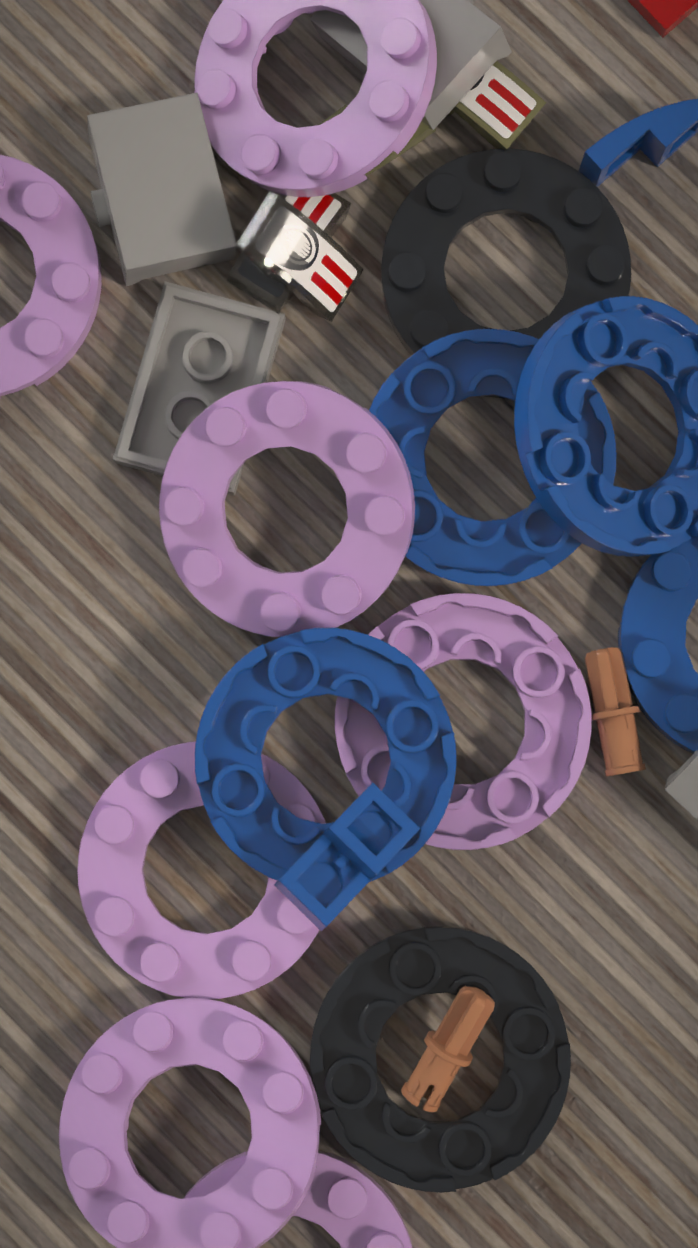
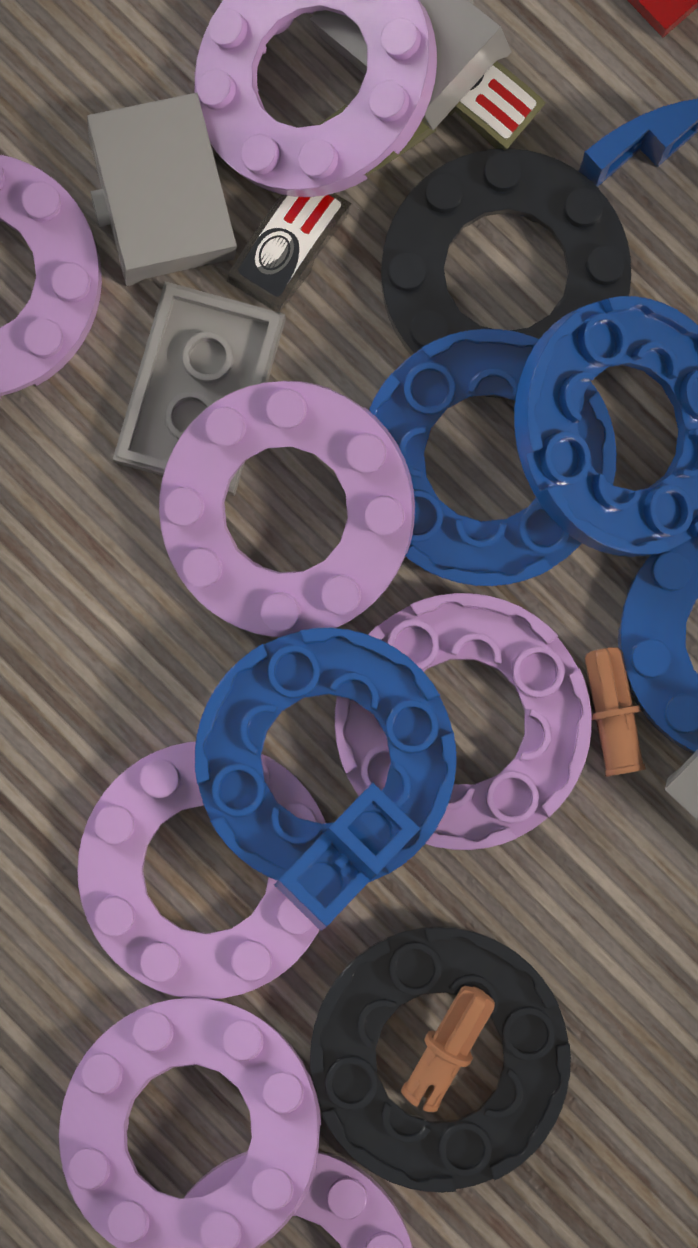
slope [236,191,364,322] -> none

